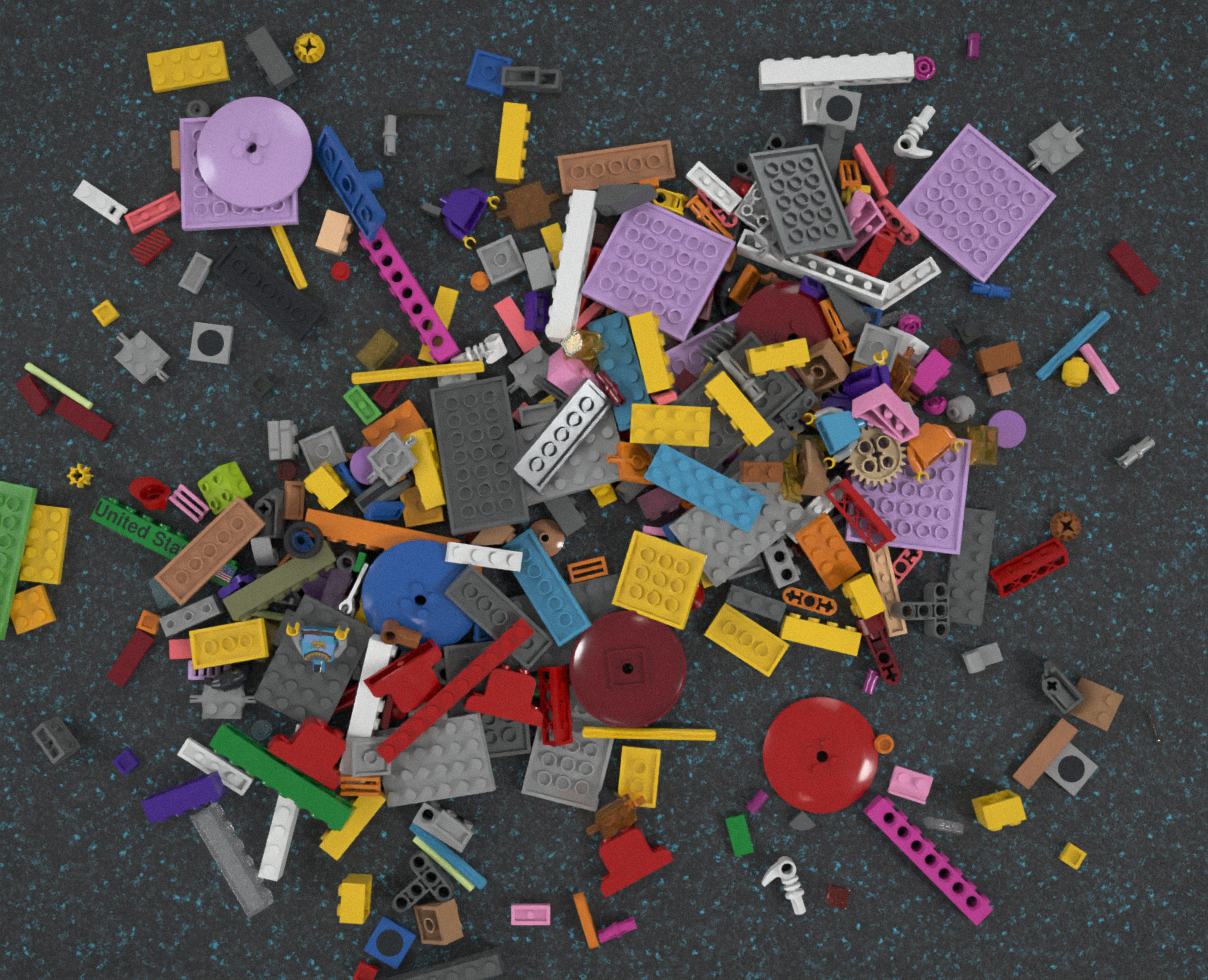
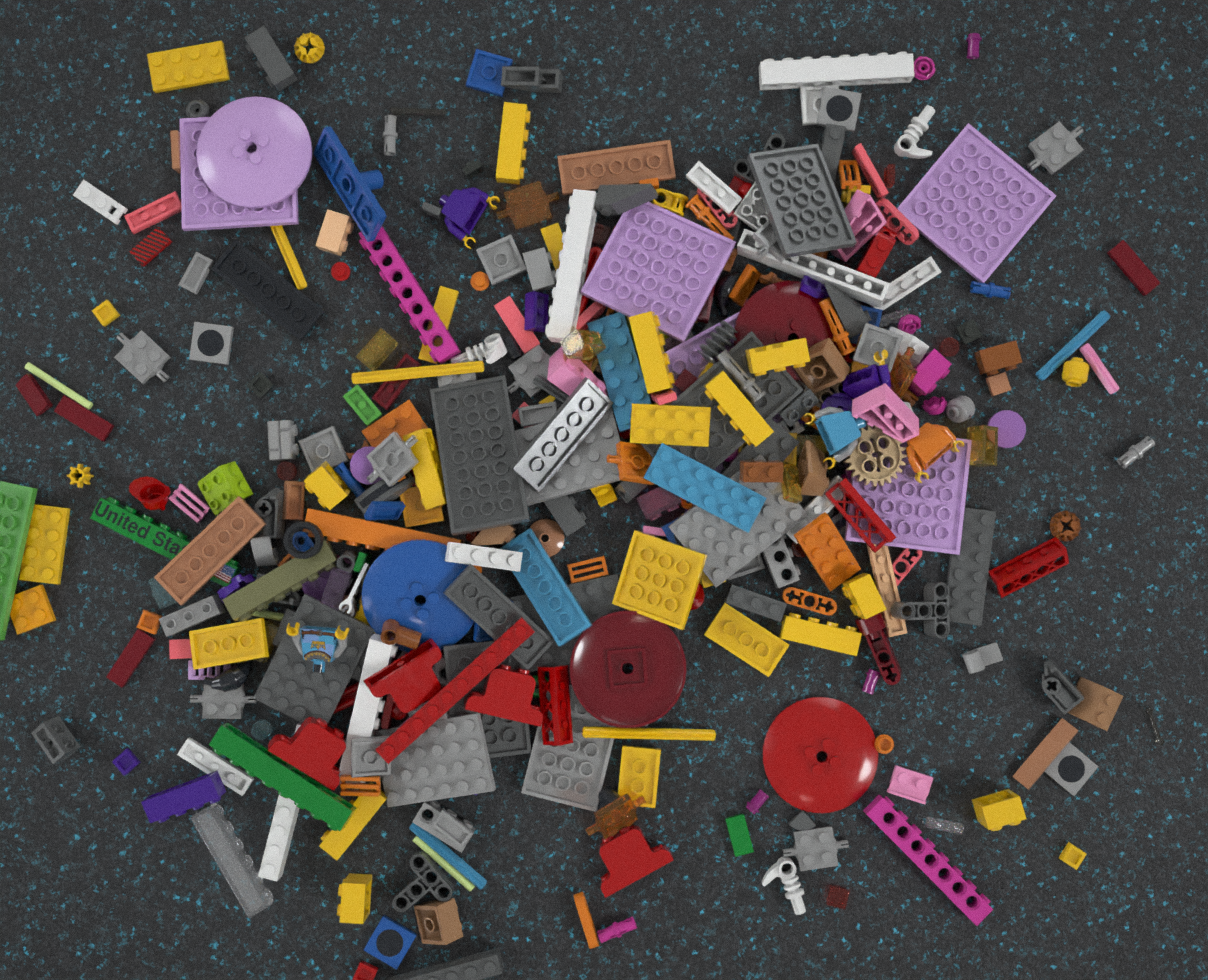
bright pink plate [511,903,550,925] -> none
dark red pin [595,370,627,407] -> none
none -> light grey plate [782,826,849,871]

